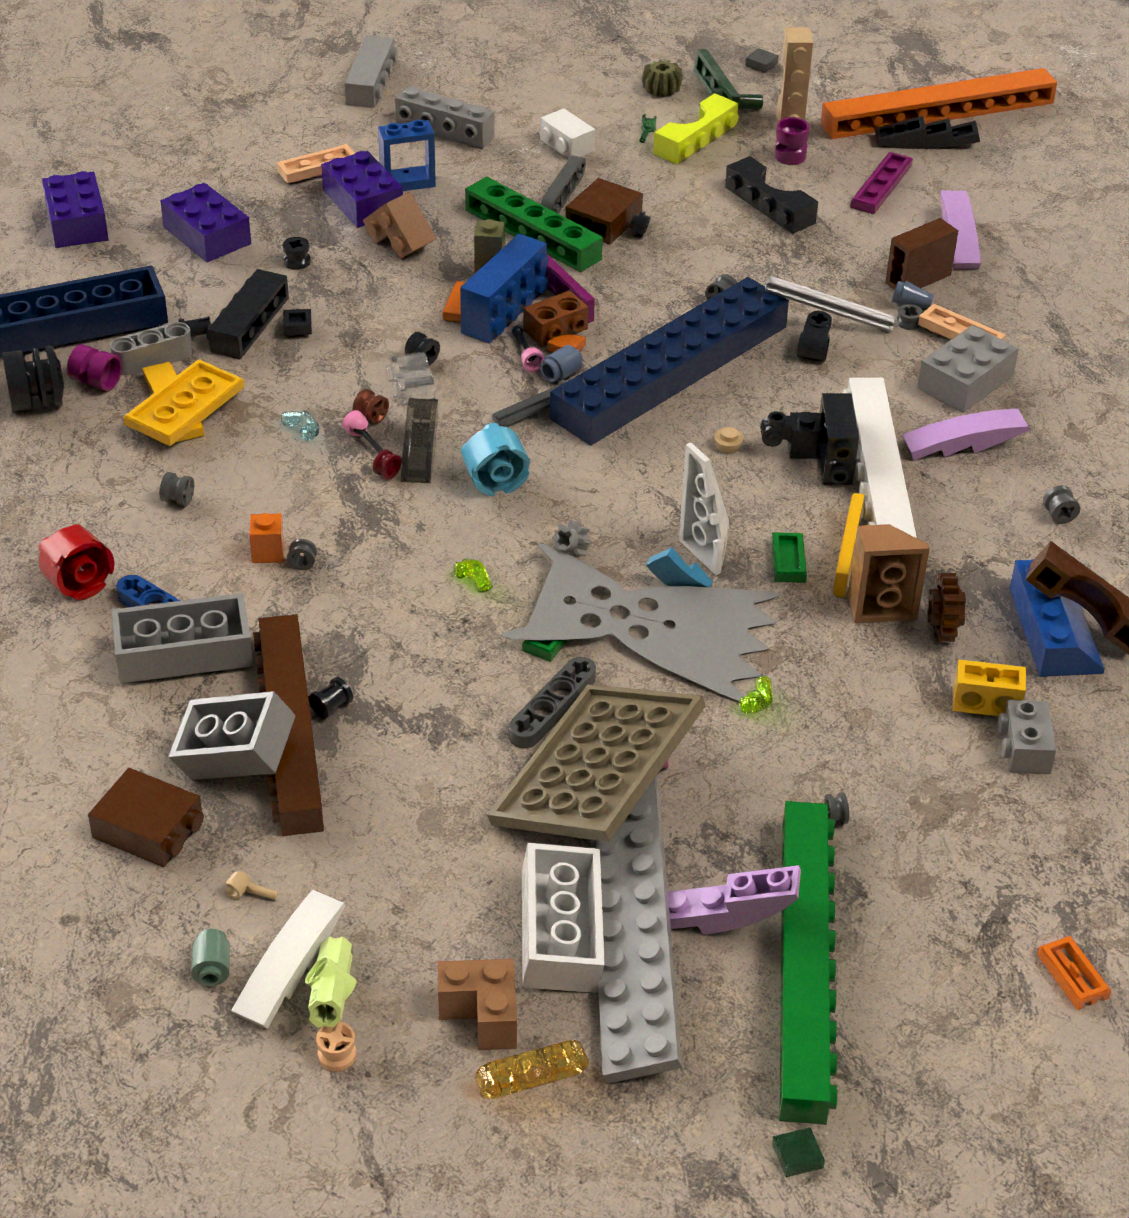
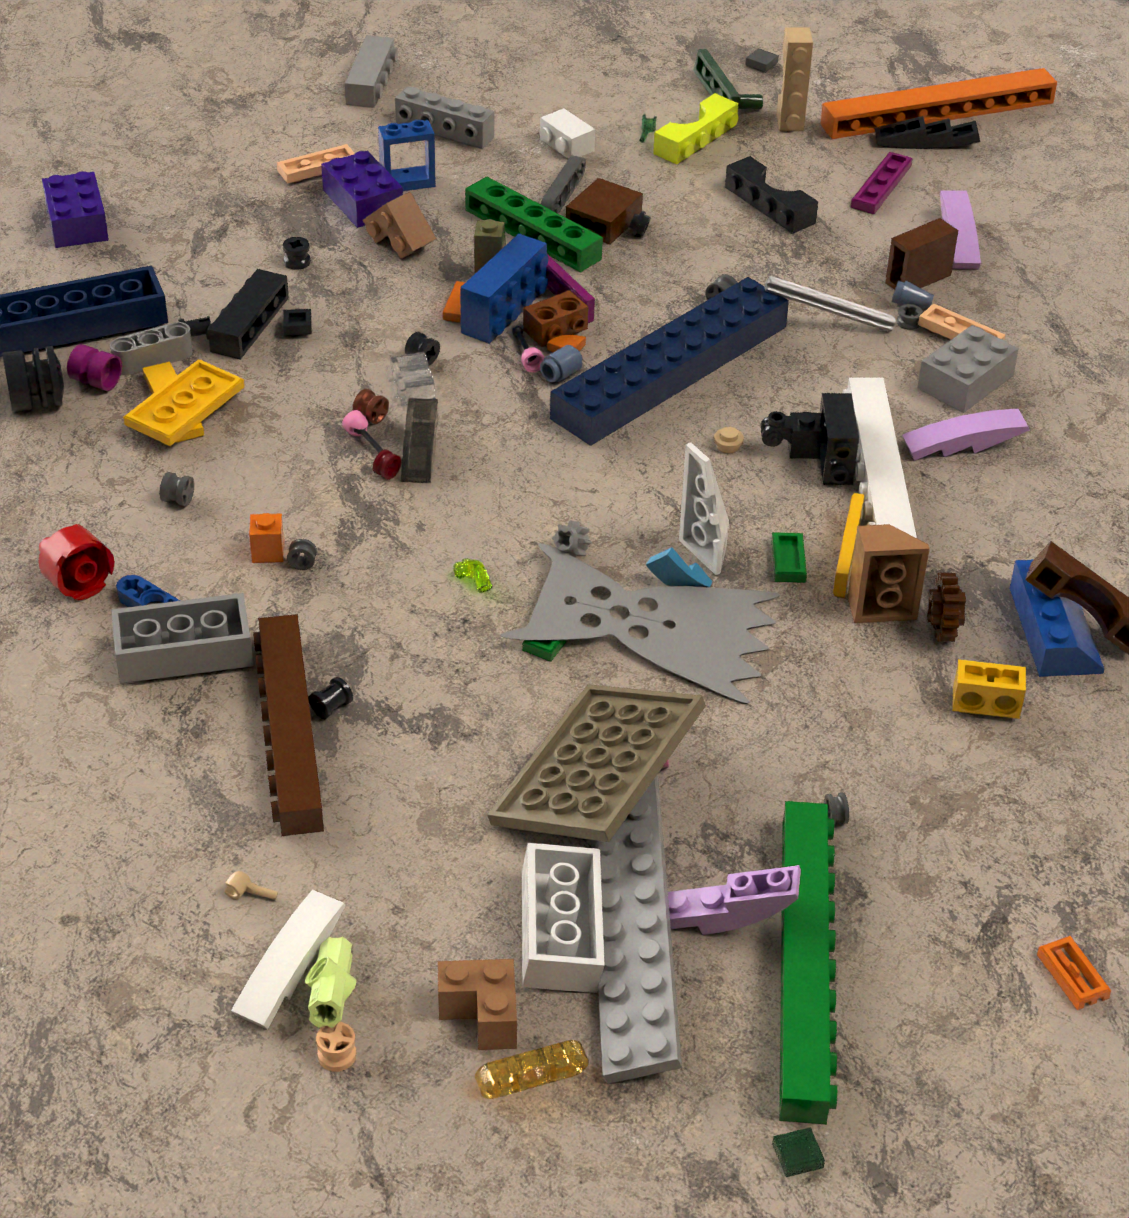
reddish brown brick [88,767,204,867] -> none
dark purple brick [160,183,251,263] -> none
light grey brick [168,691,296,780] -> none
sand green brick [191,929,230,986] -> none
clear light blue arm [281,410,320,440] -> none
medium azure brick [461,423,531,496] -> none
dark grey axle [492,380,567,427] -> none
dark grey beam [509,657,596,748] -> none
olive gear [642,59,683,97] -> none
clear neon green arm [739,676,773,714] -> none
magenta wheel [774,117,810,165] -> none
black piece [797,311,832,361] -> none
light grey brick [998,700,1056,774] -> none
dark grey wheel [1043,485,1081,524] -> none

